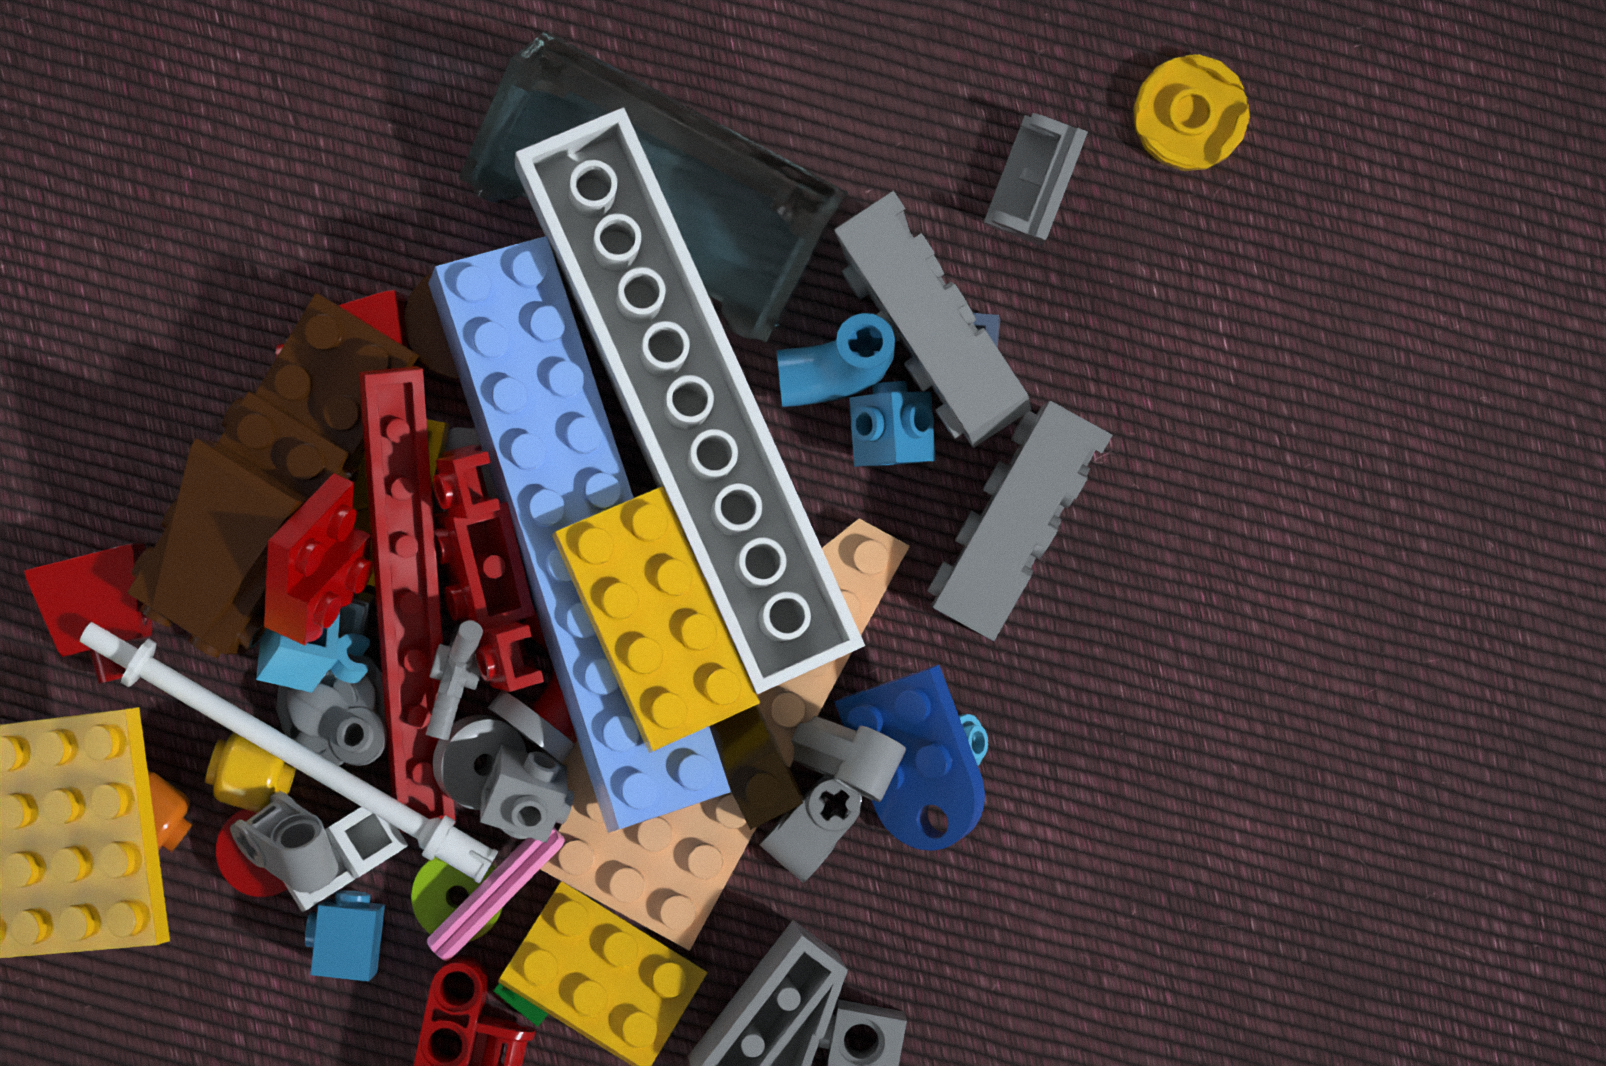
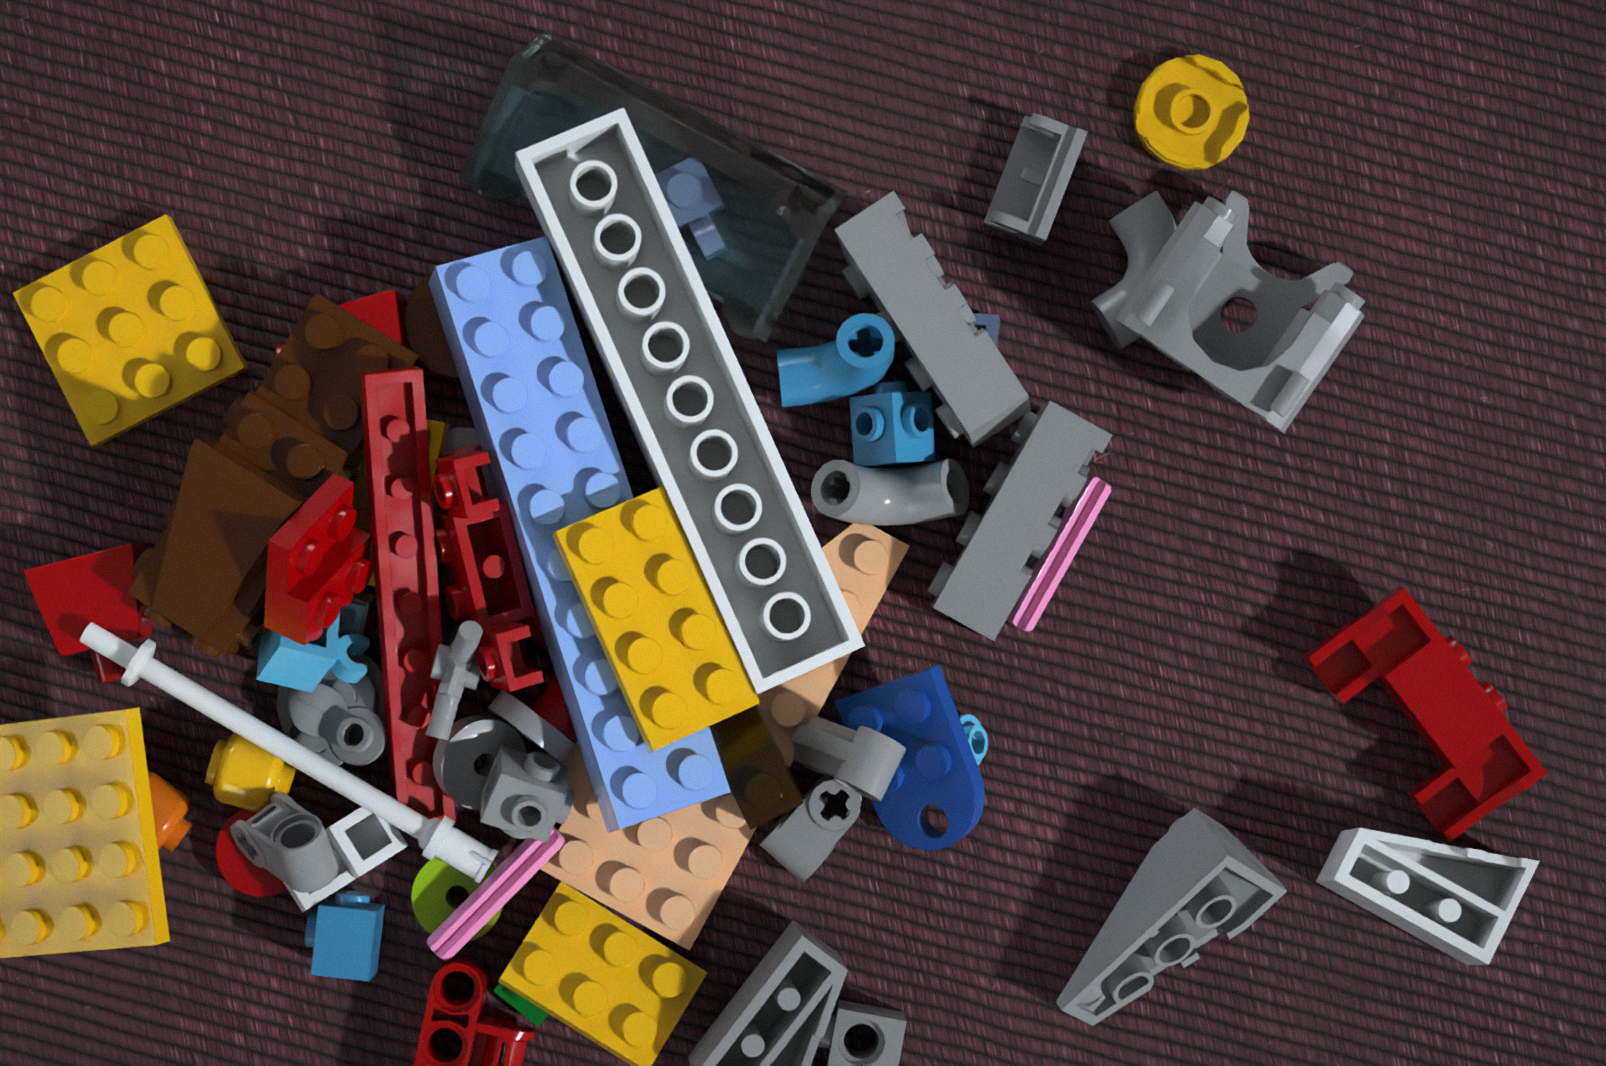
none -> yellow plate [13,214,249,447]
none -> sand blue plate [655,153,727,262]
none -> light grey cylinder [811,459,969,526]
none -> bright pink axle [1007,474,1111,632]
none -> light grey wedge [1056,808,1287,1026]
none -> light grey cylinder [1090,191,1177,349]
none -> light grey piece [1115,191,1365,433]
none -> red bracket [1302,587,1548,842]
none -> white wedge [1316,828,1540,965]

